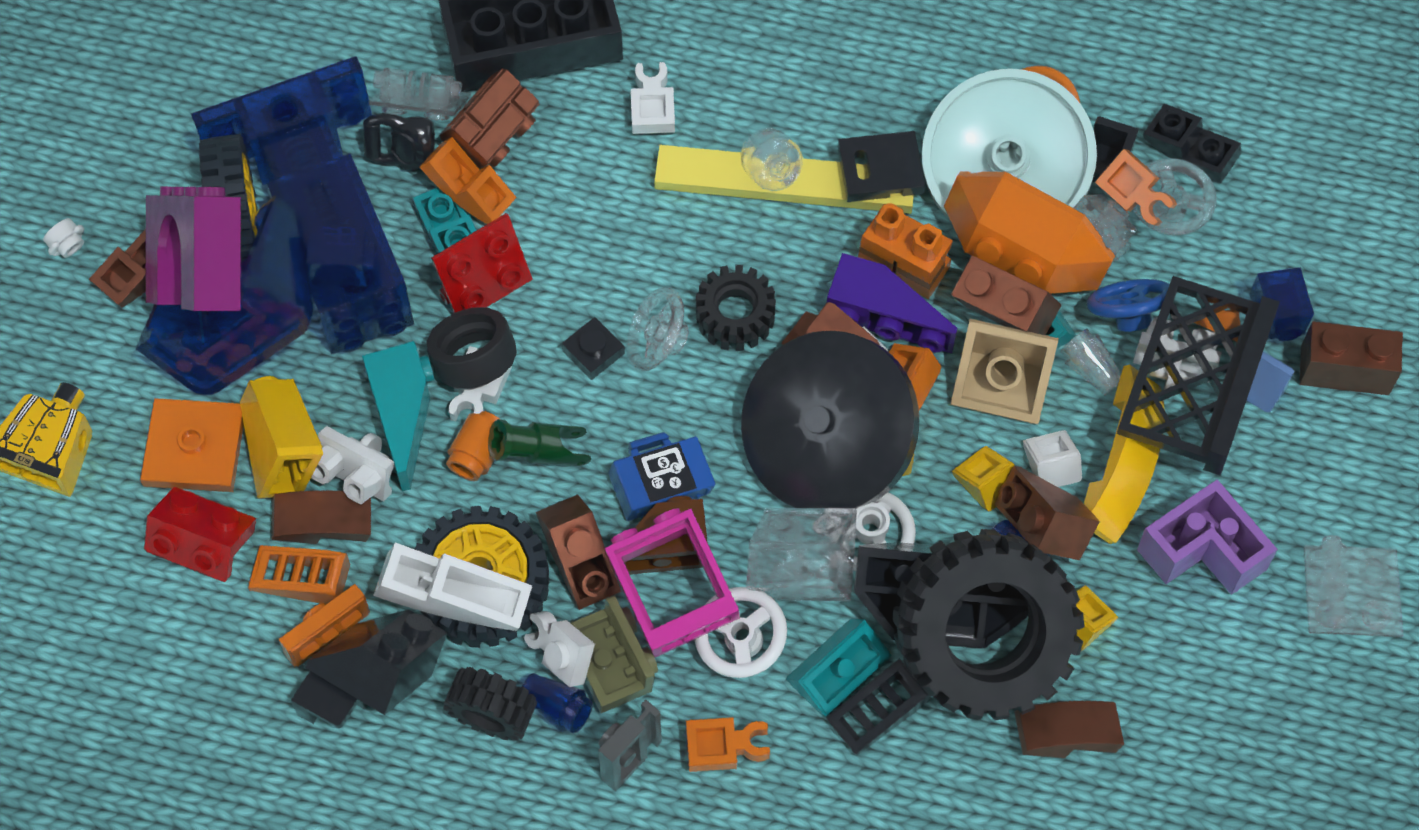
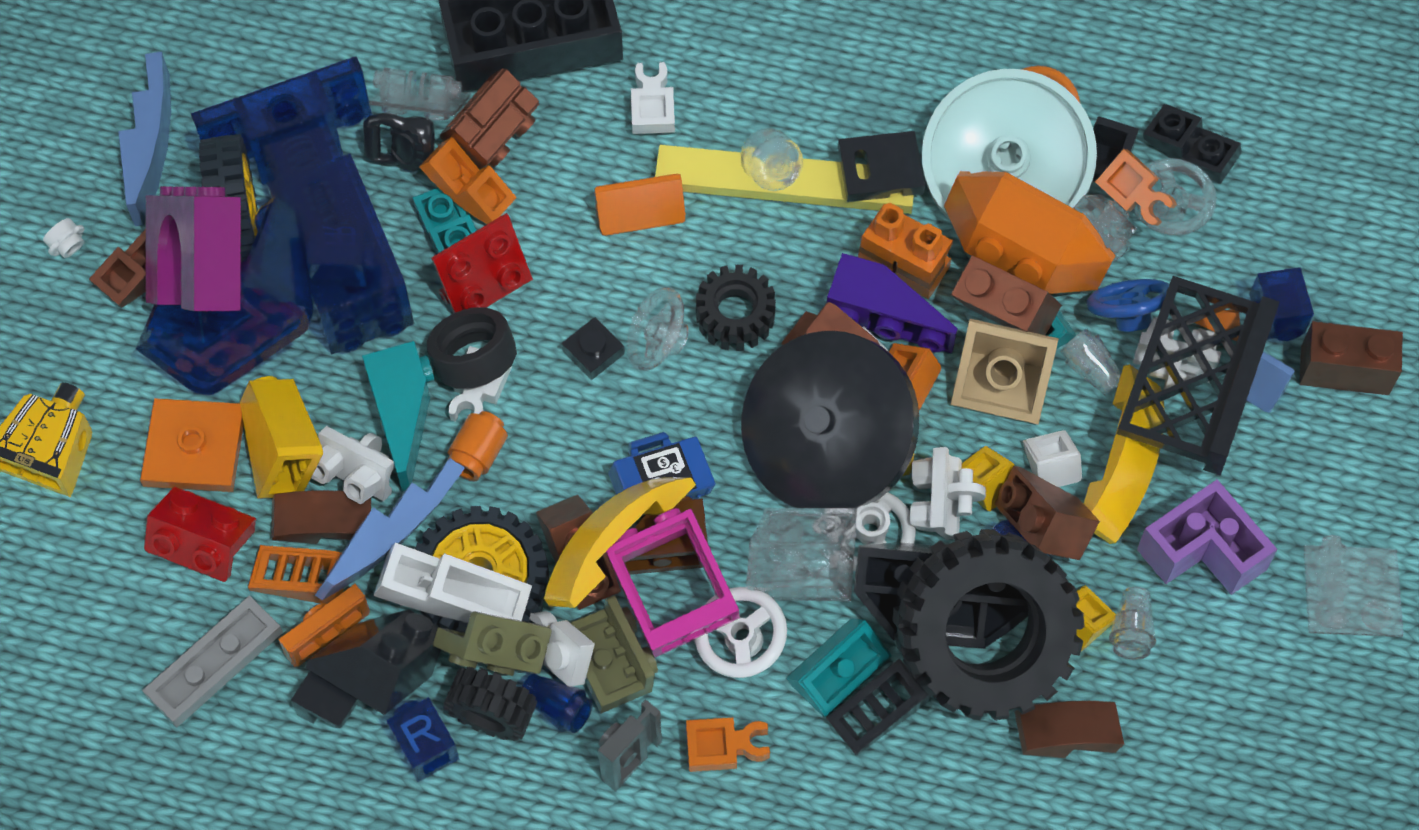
dark green piece [488,419,591,466] -> none
none -> medium blue slope [118,51,171,227]
none -> light grey plate [142,595,283,728]
none -> medium blue slope [315,458,465,600]
none -> clear blue brick [386,697,460,782]
none -> olive bracket [433,611,552,676]
none -> yellow slope [544,477,696,608]
none -> orange slope [594,173,686,236]
none -> white hips [910,447,986,540]
none -> clear cone [1109,587,1156,660]

